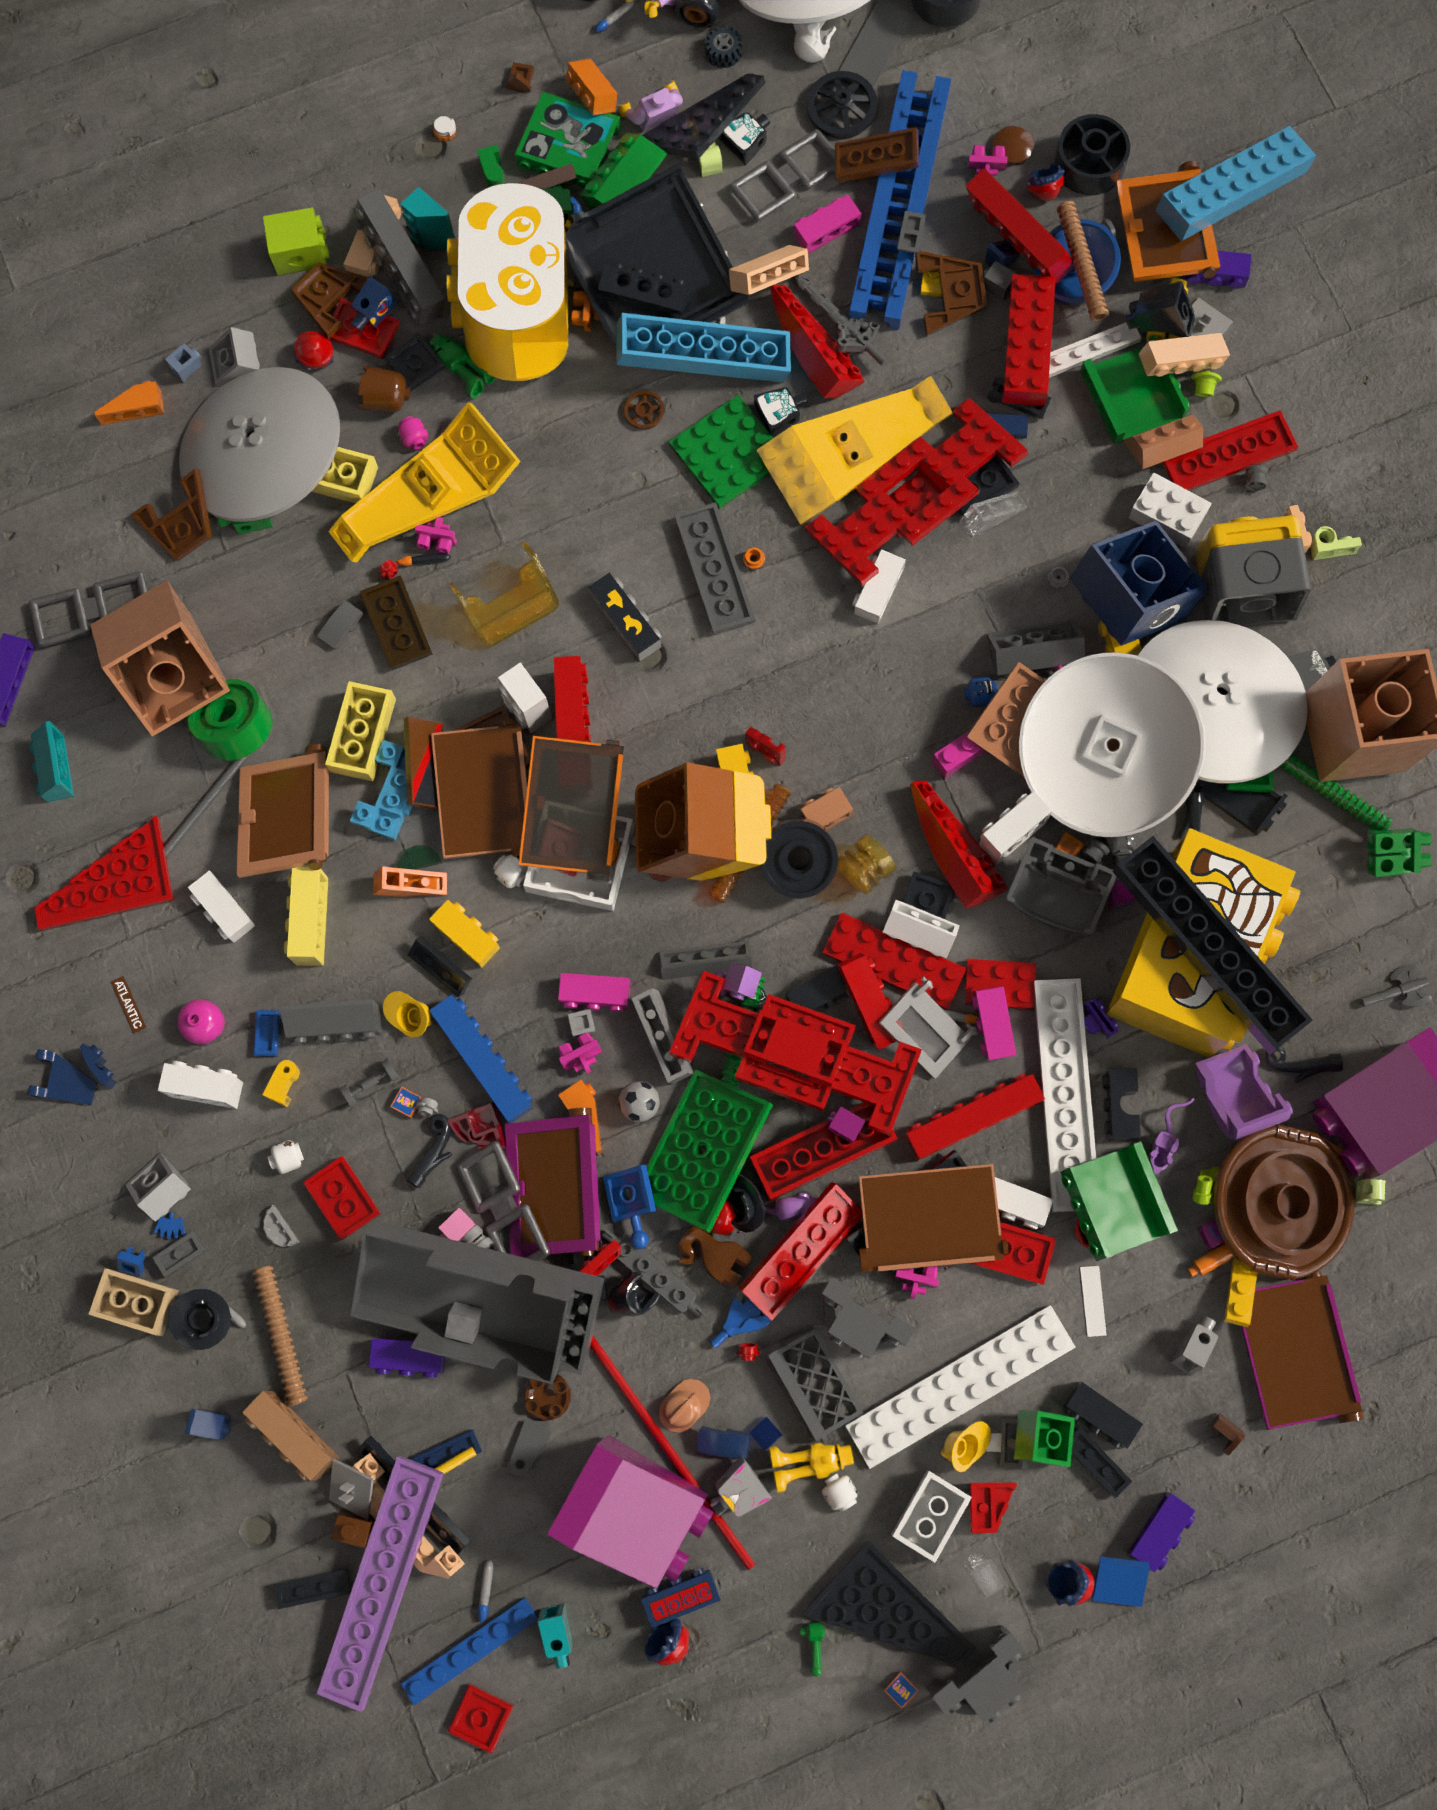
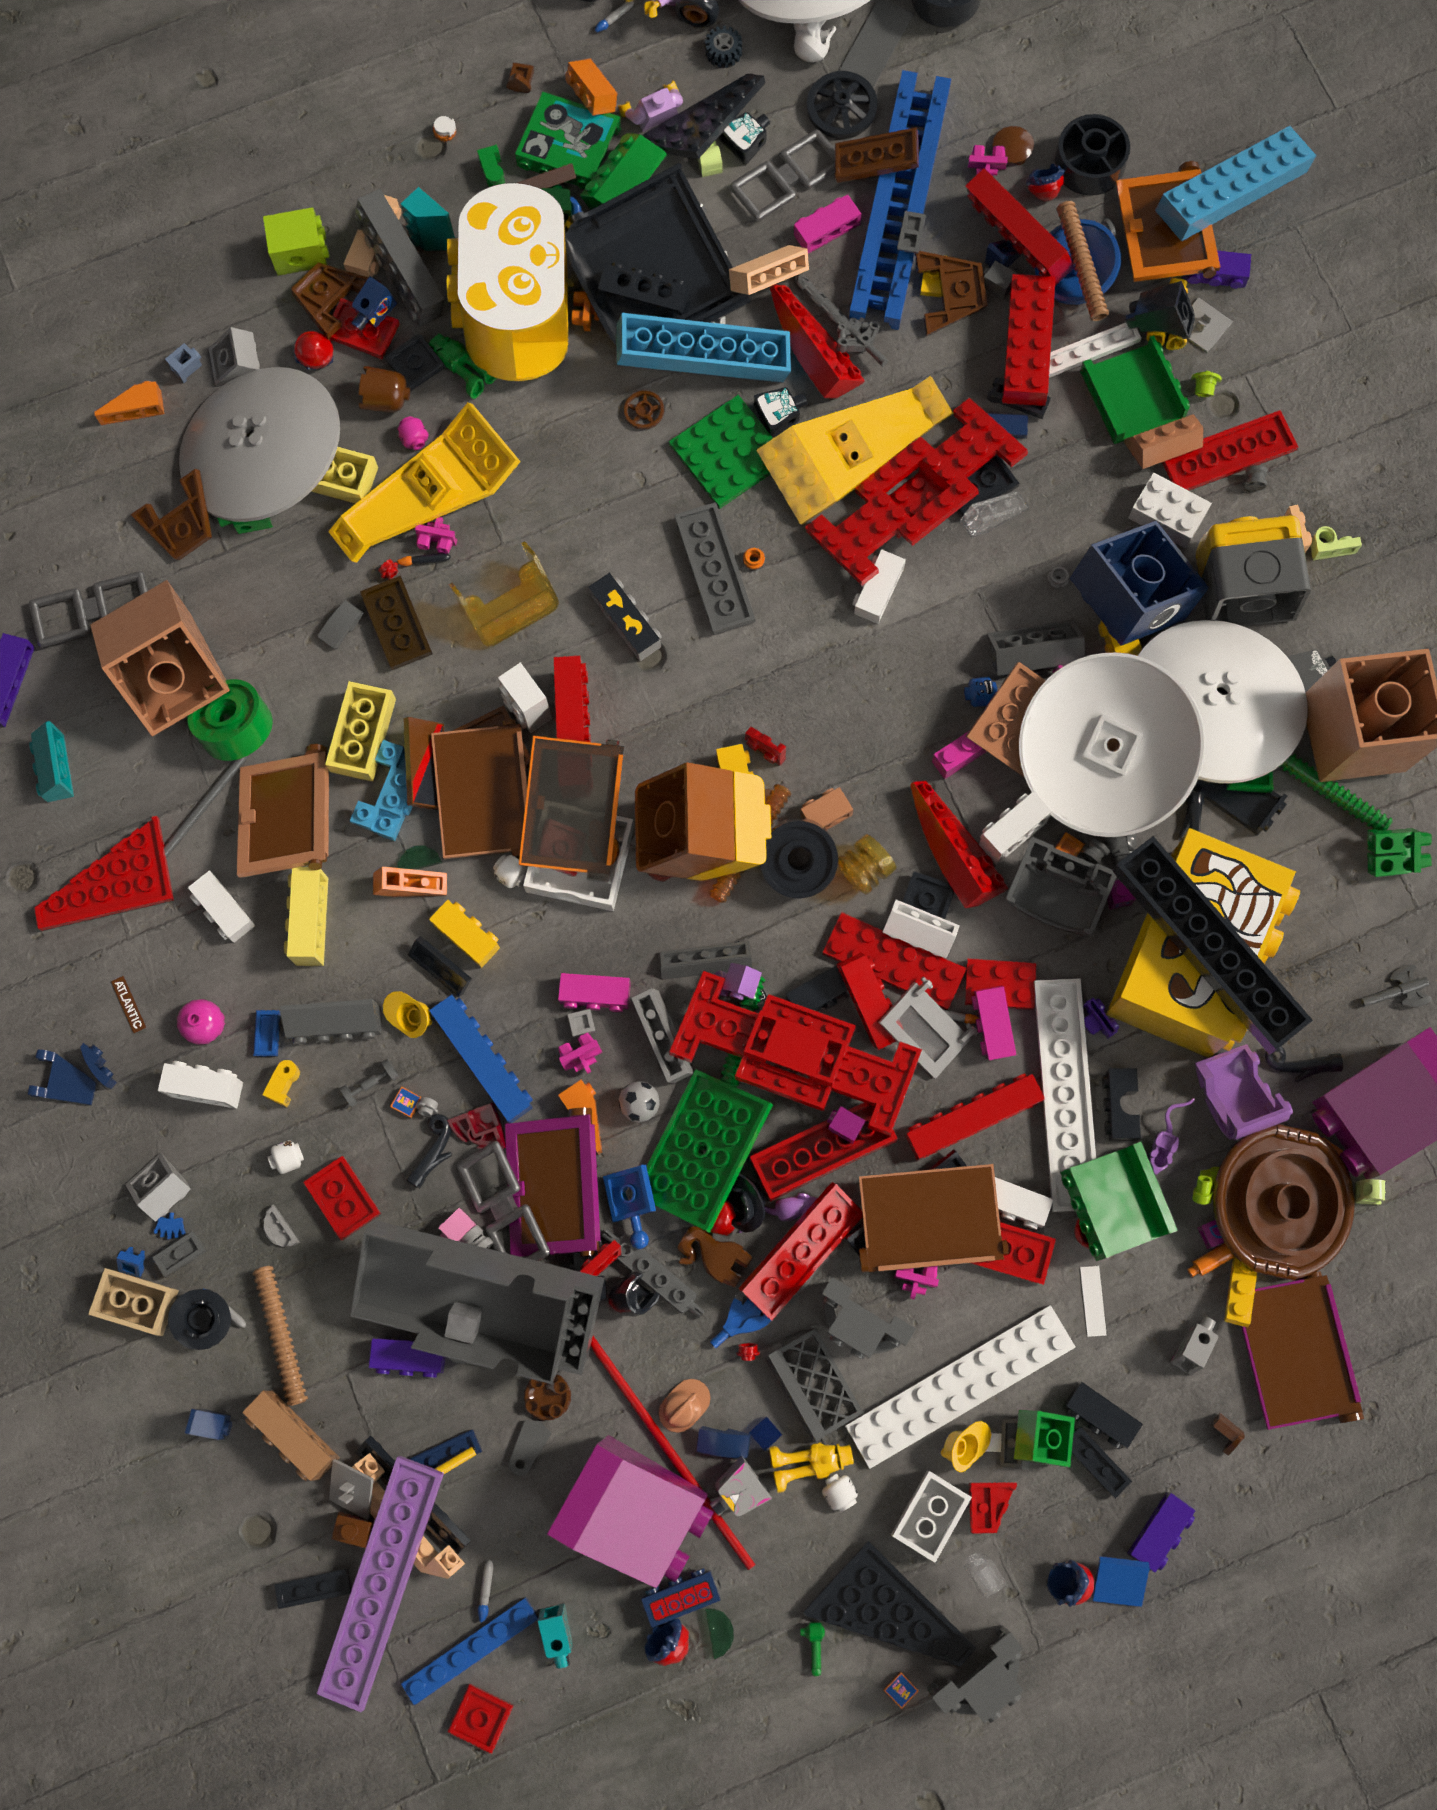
light nougat brick [1139,333,1230,377] -> none
none -> clear green tile [705,1608,734,1659]

